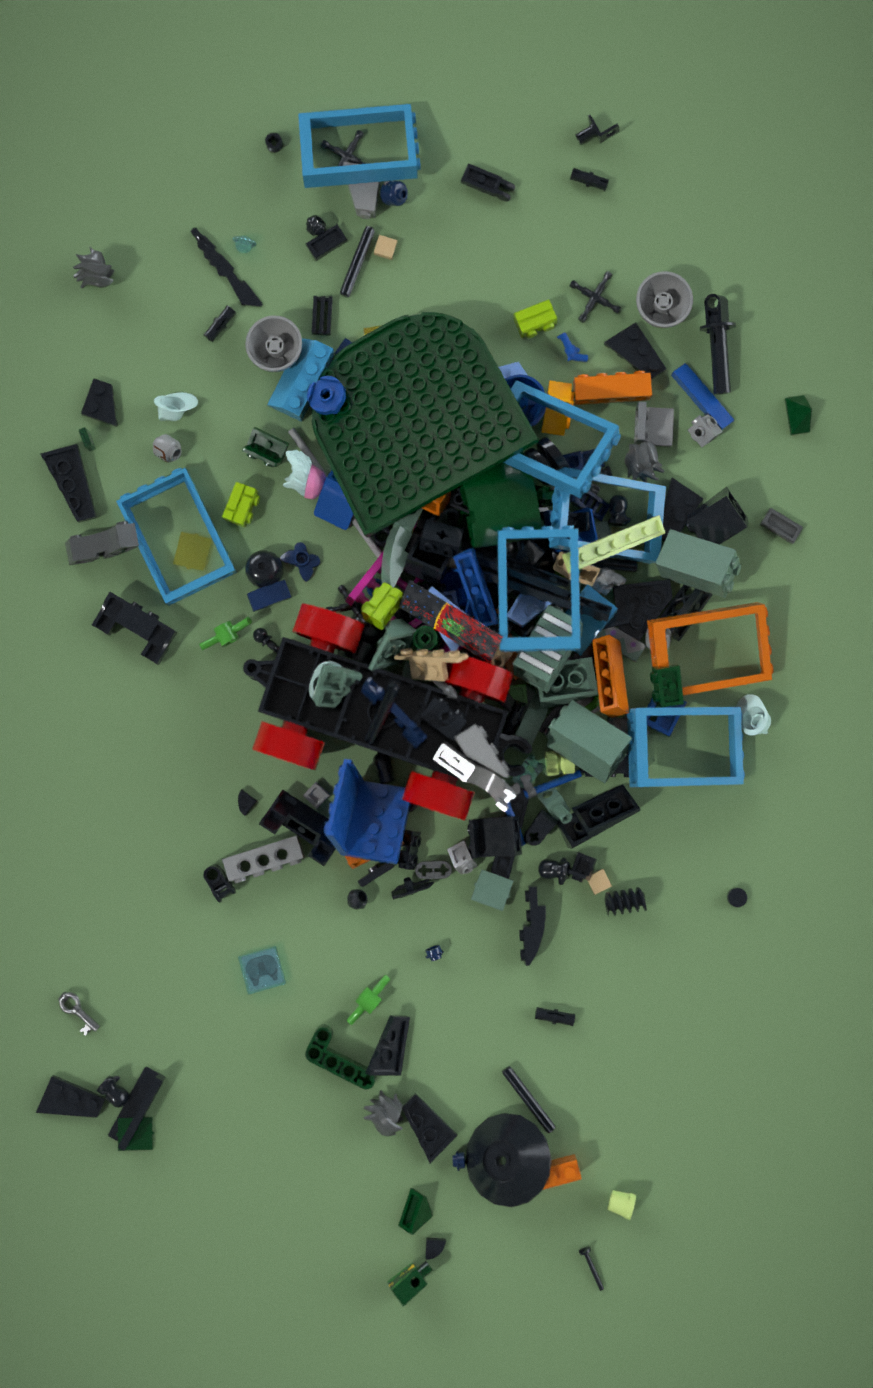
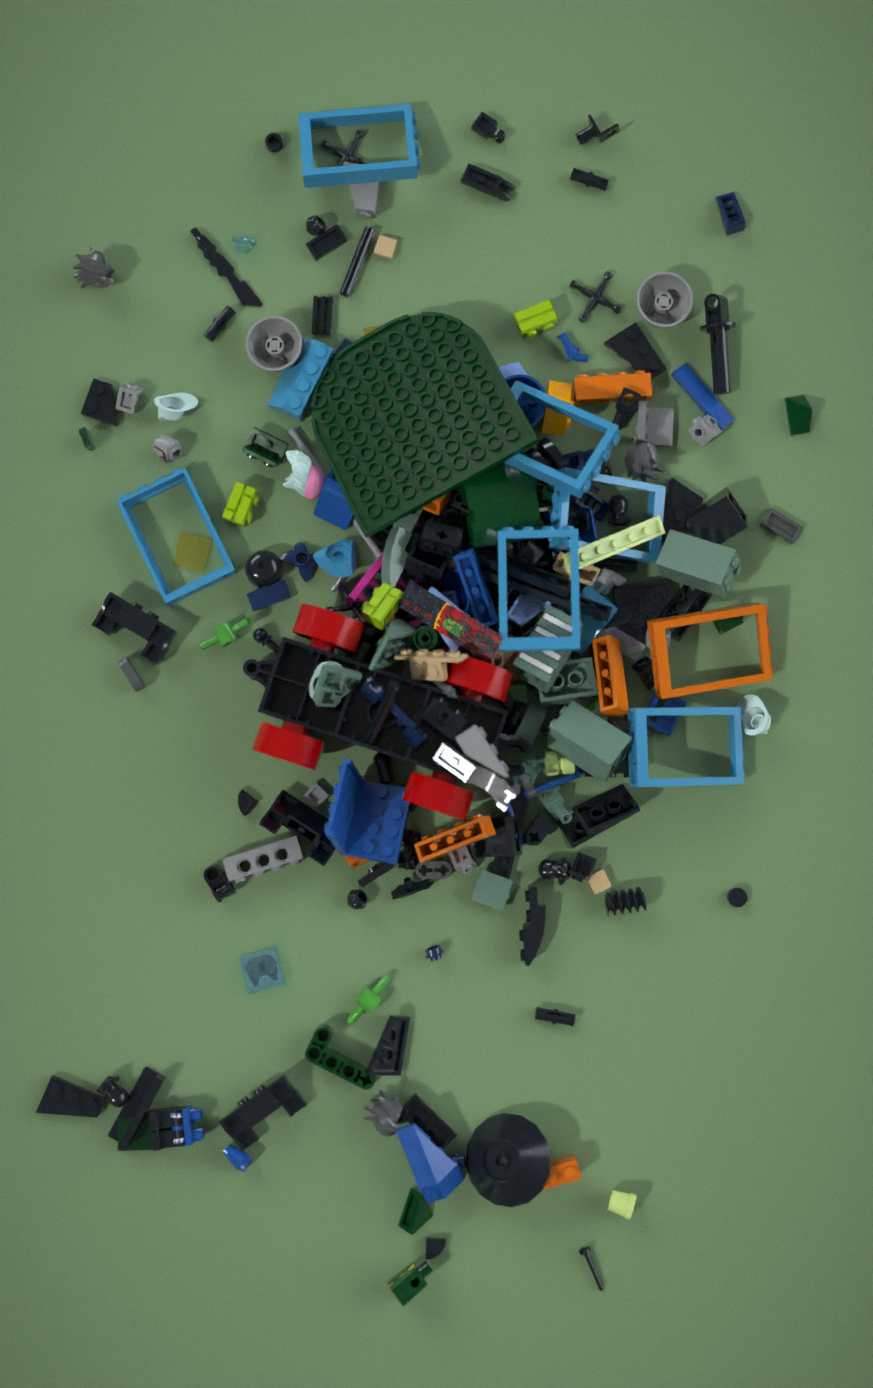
black wing [40,444,97,523] -> none
flat silver piece [58,992,100,1035] -> none
dark grey brick [65,521,139,565] -> none
blue plate [307,376,346,415] -> none
dark blue head [380,180,408,206] -> none
black axle [502,1066,556,1134] -> none
dark green bracket [650,665,684,708] -> none
none -> light grey bracket [115,382,143,414]
none -> dark grey beam [118,657,146,692]
none -> hips [149,1105,205,1151]
none -> black bracket [219,1074,307,1152]
none -> blue cone [223,1144,253,1172]
none -> dark azure hat [313,538,357,592]
none -> blue wedge [396,1123,465,1203]
none -> orange brick [414,814,496,863]
none -> black plate [471,112,505,144]
none -> black bracket [612,387,641,430]
none -> black bracket [632,656,654,690]
none -> dark green brick [712,616,744,635]
none -> dark blue slope [716,192,746,235]

